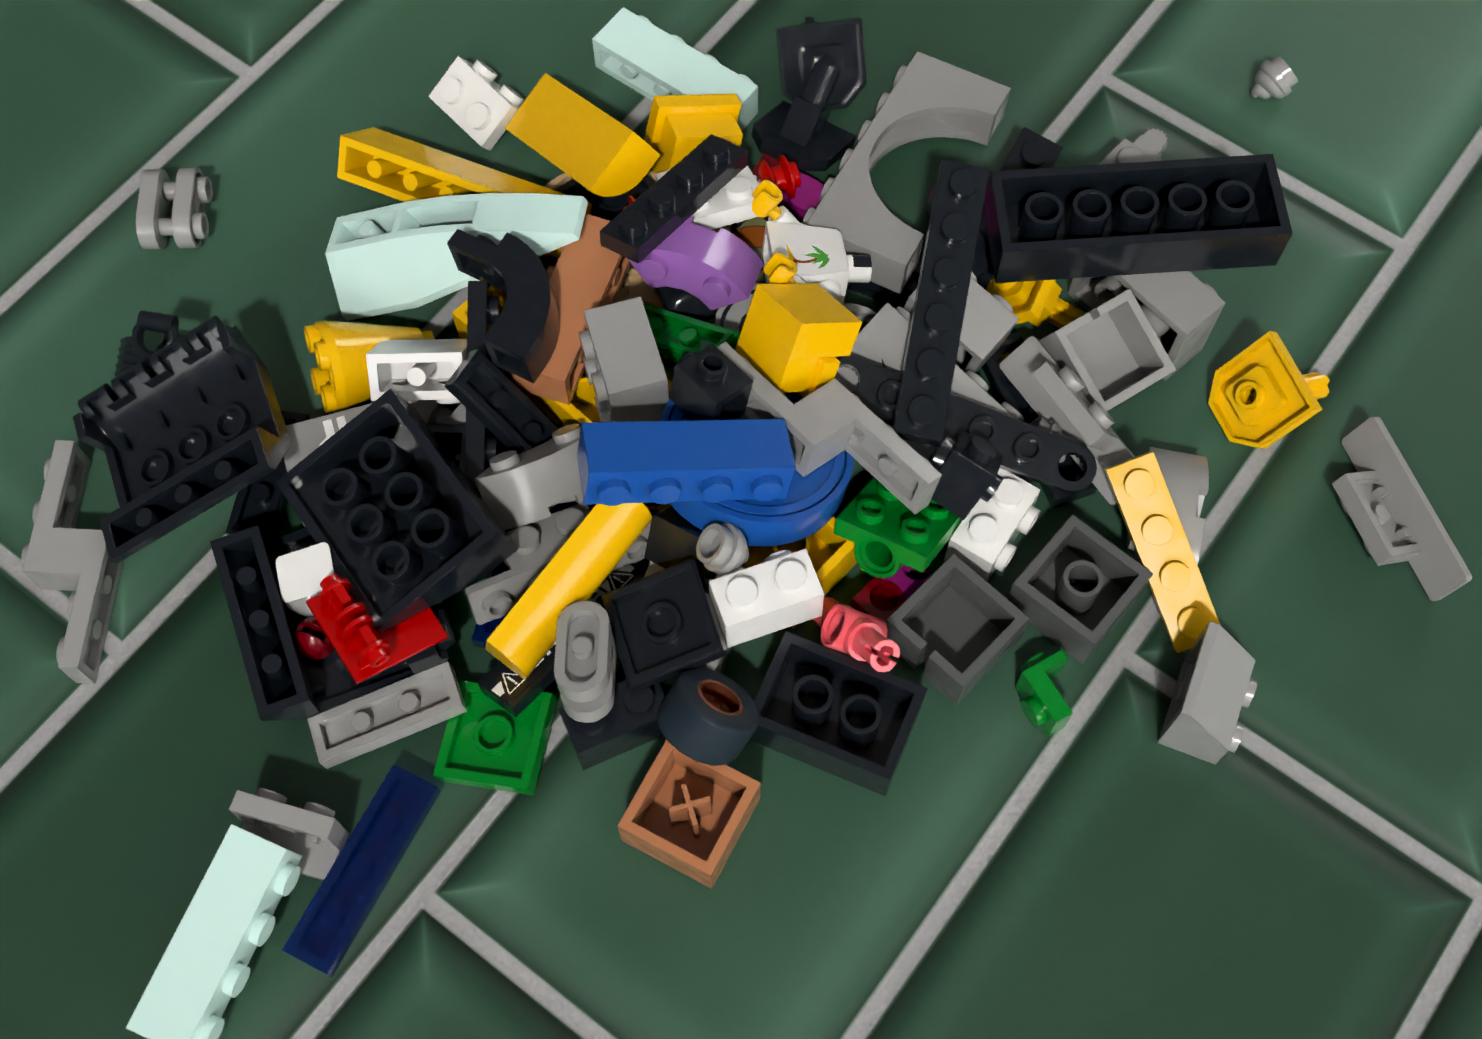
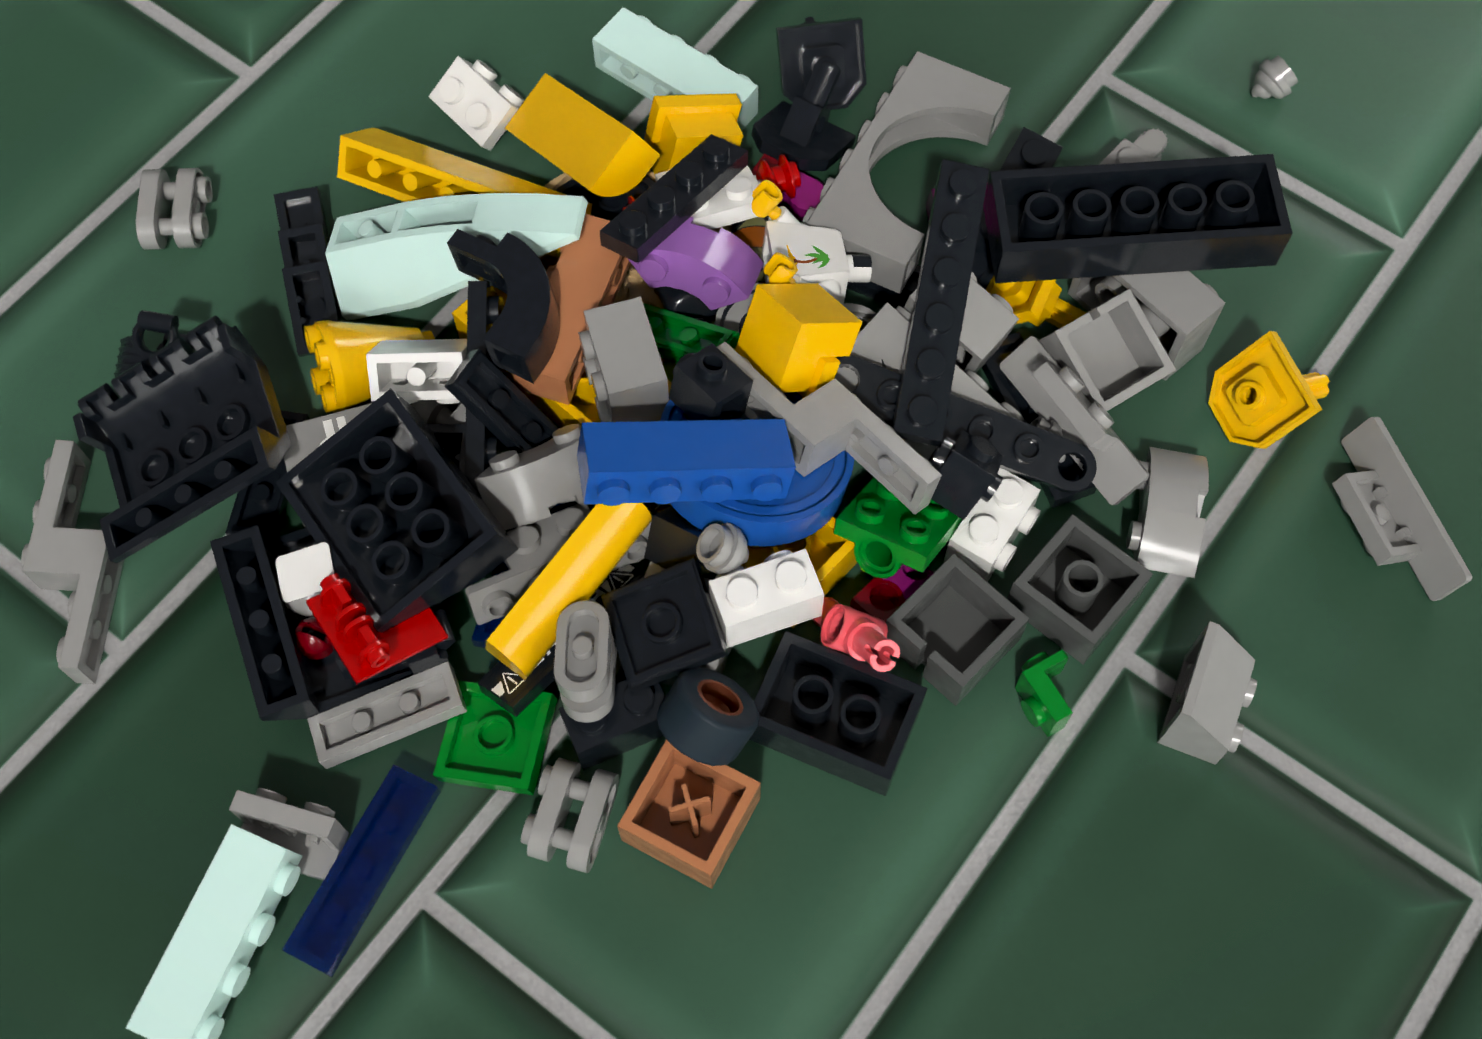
yellow plate [1104,451,1220,653] -> none
none -> black slope [273,186,341,357]
none -> light grey brick [521,758,619,874]

